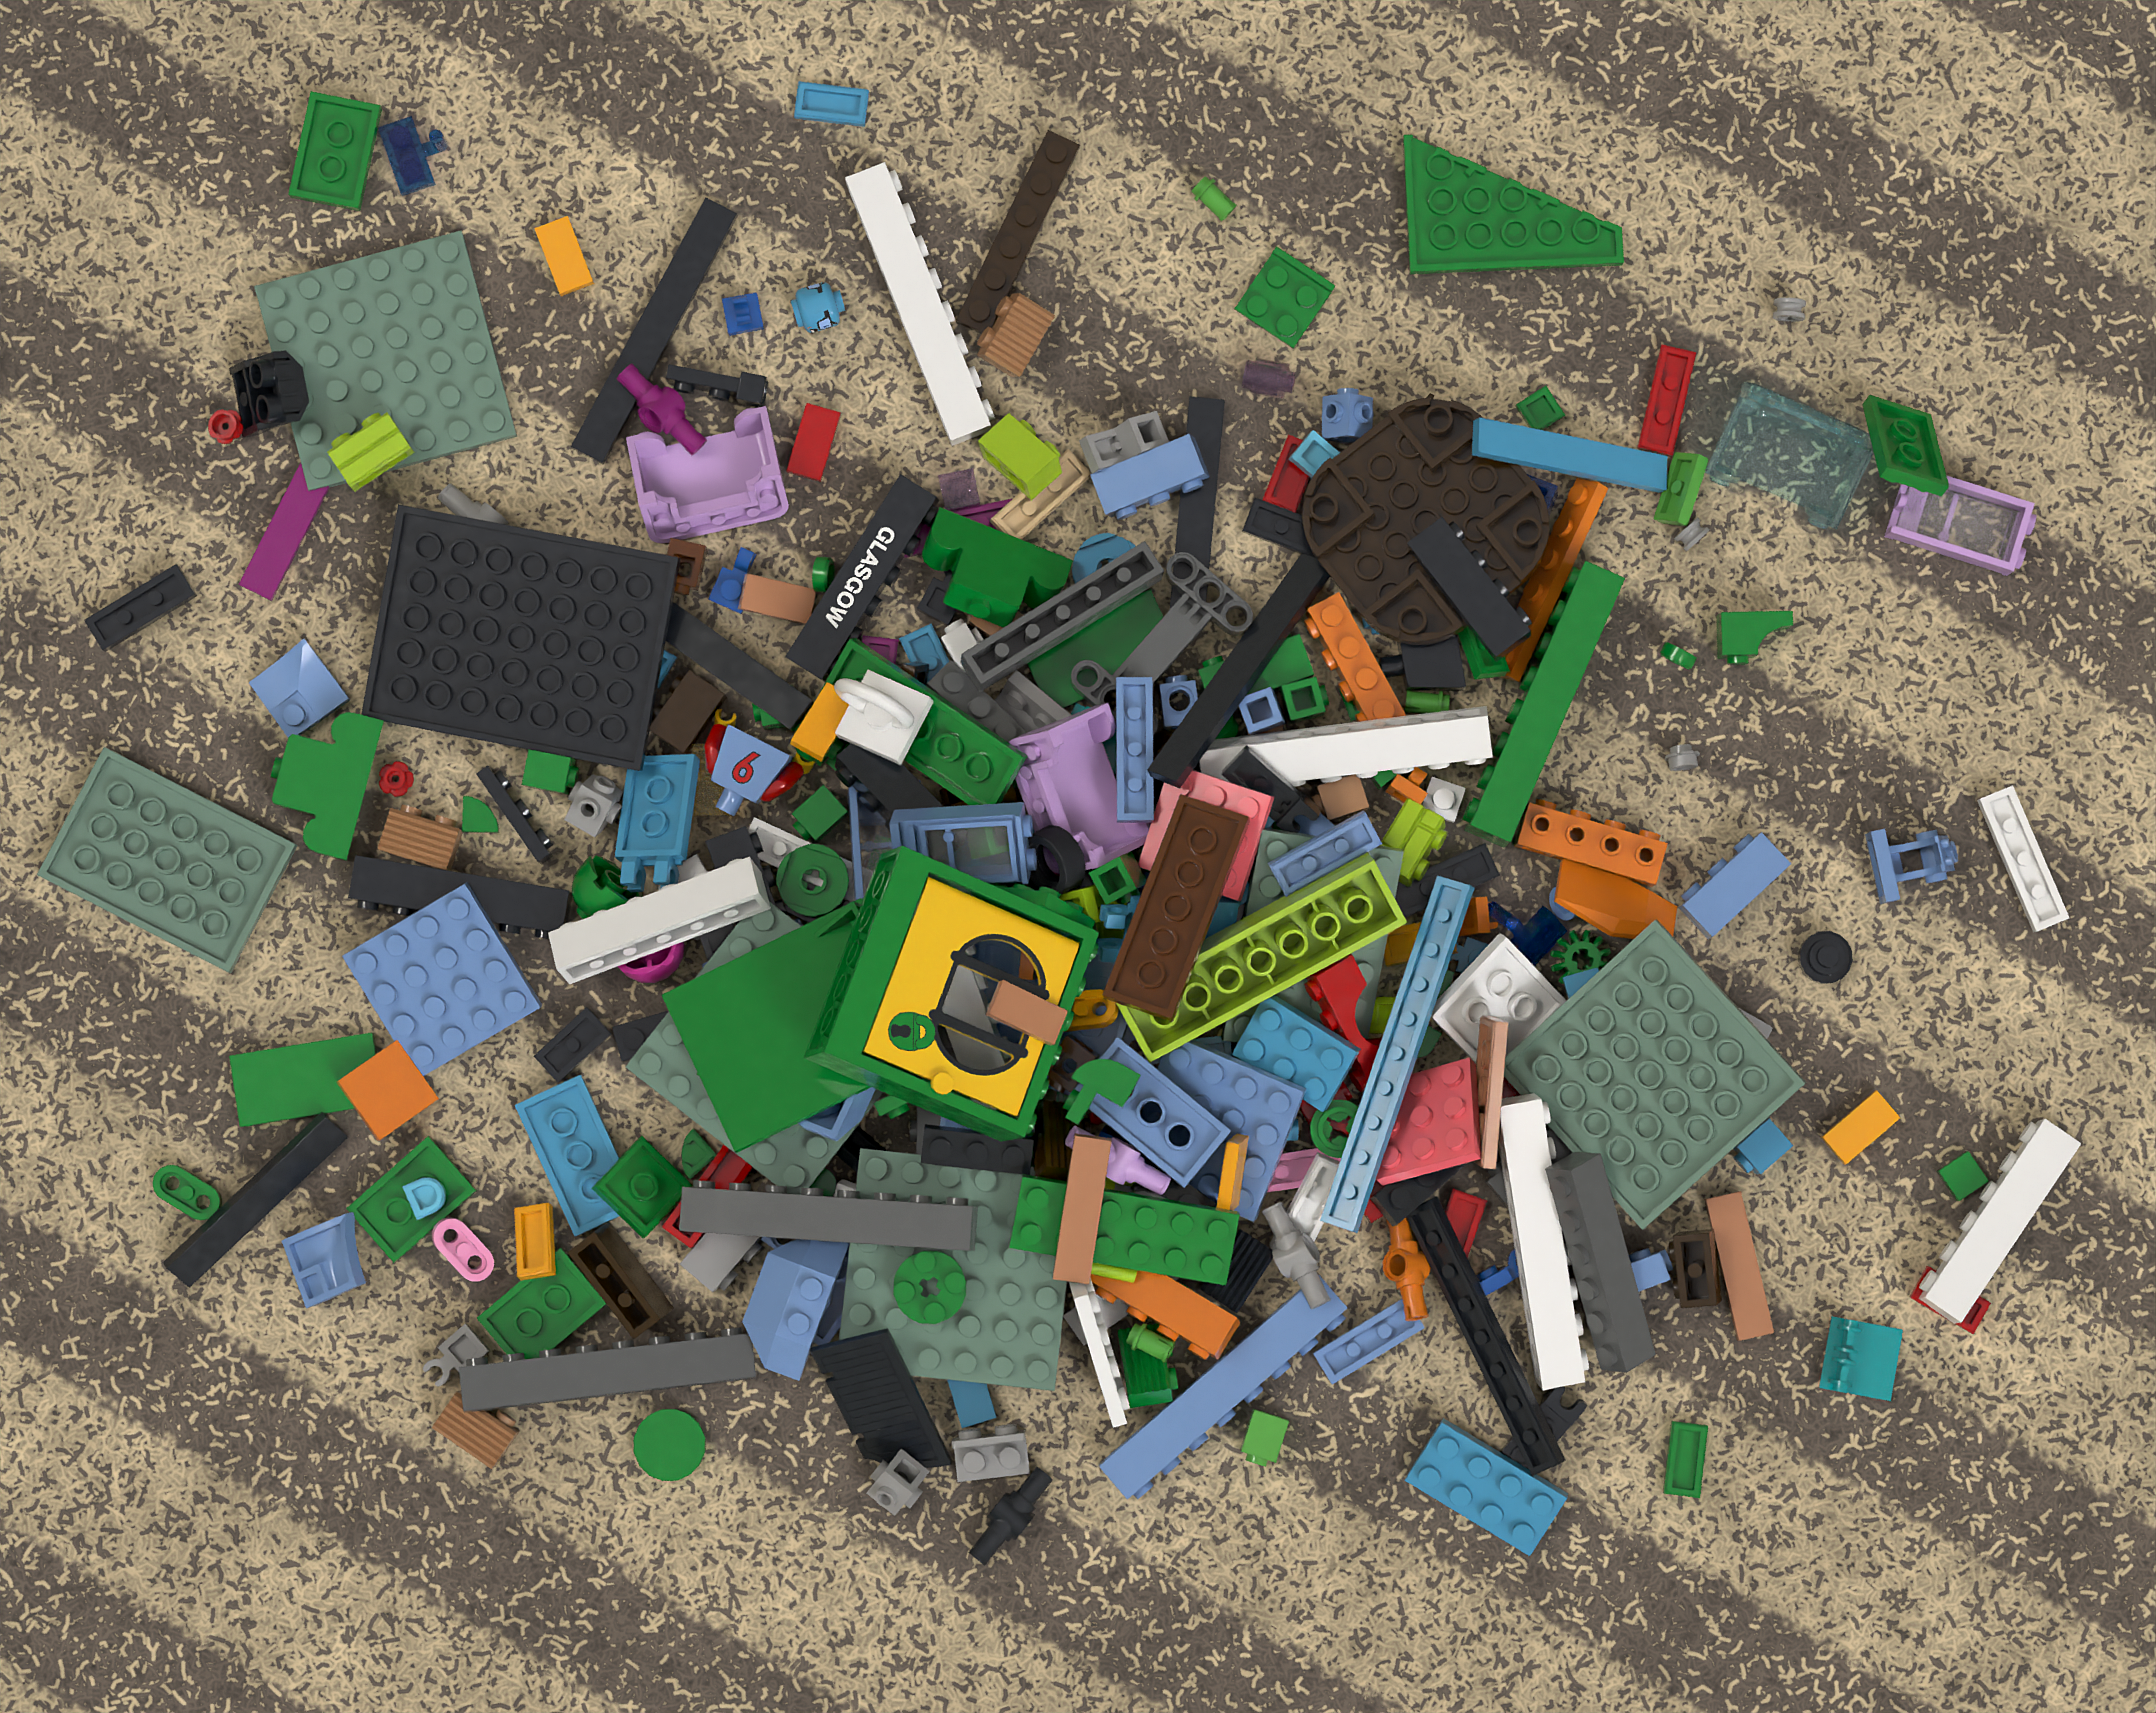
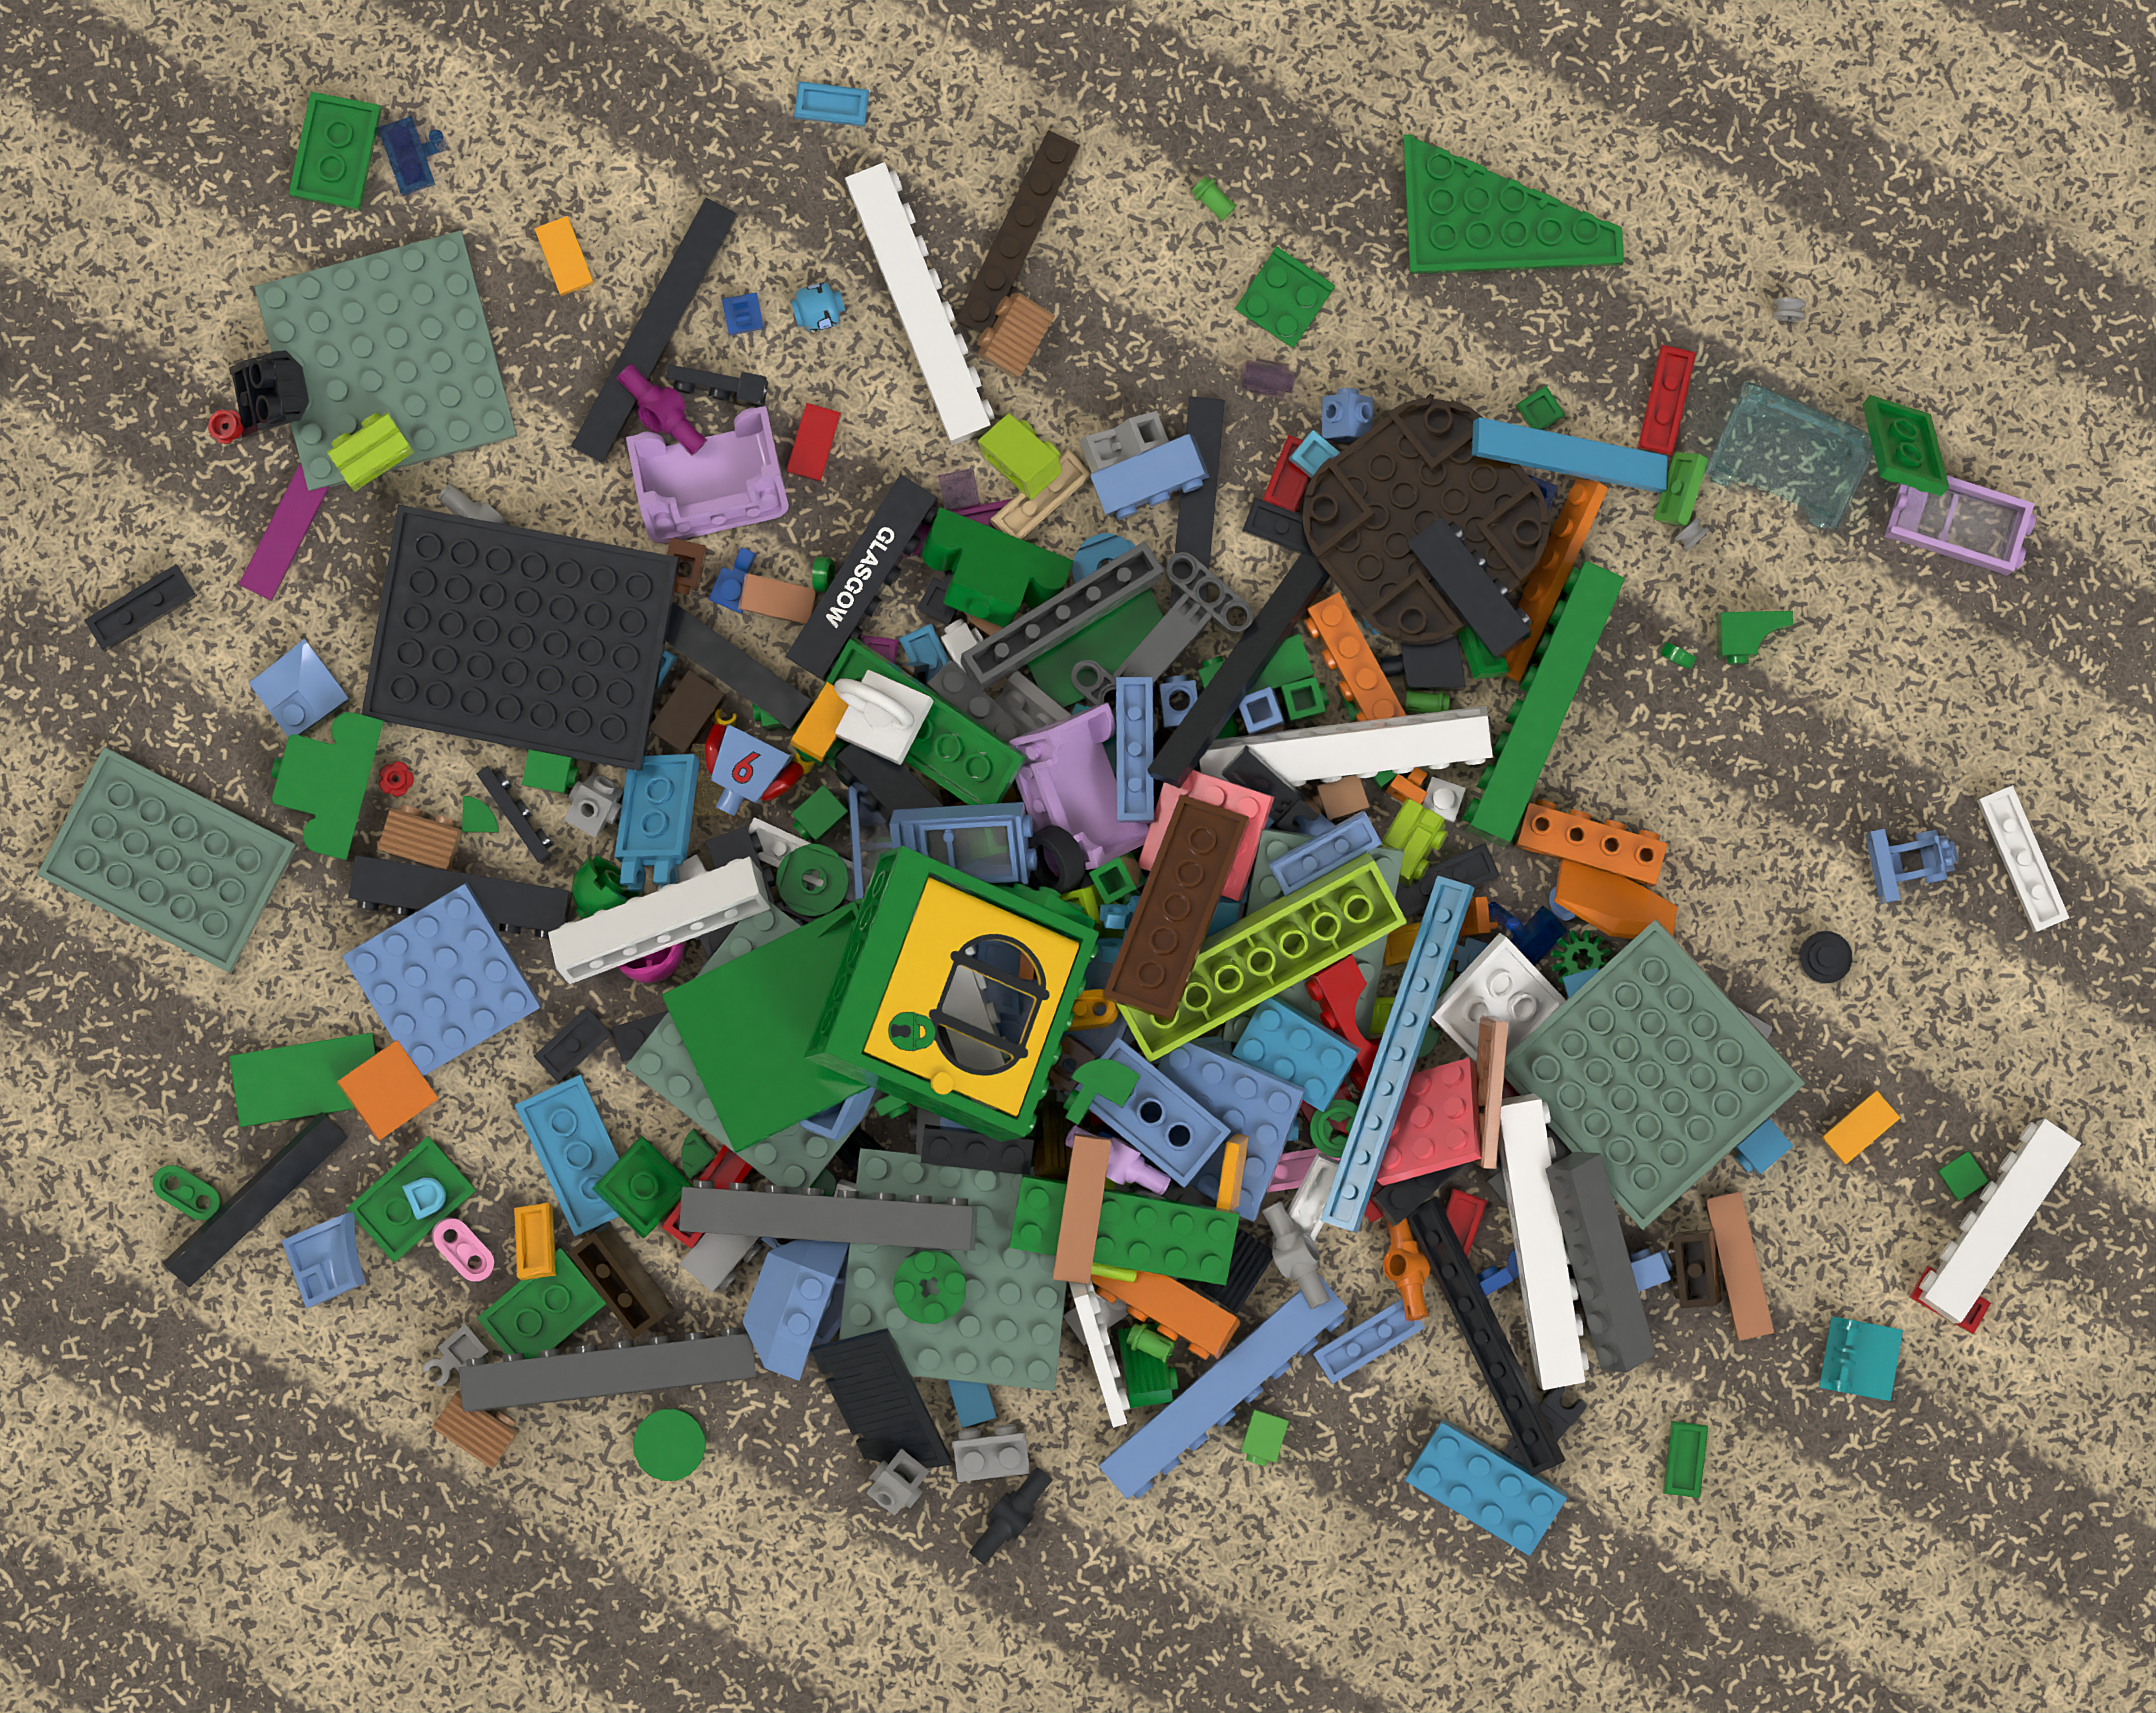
nougat tile [985,980,1068,1046] -> none
light grey plate [1665,744,1700,771] -> none
medium blue brick [1678,832,1791,939] -> none

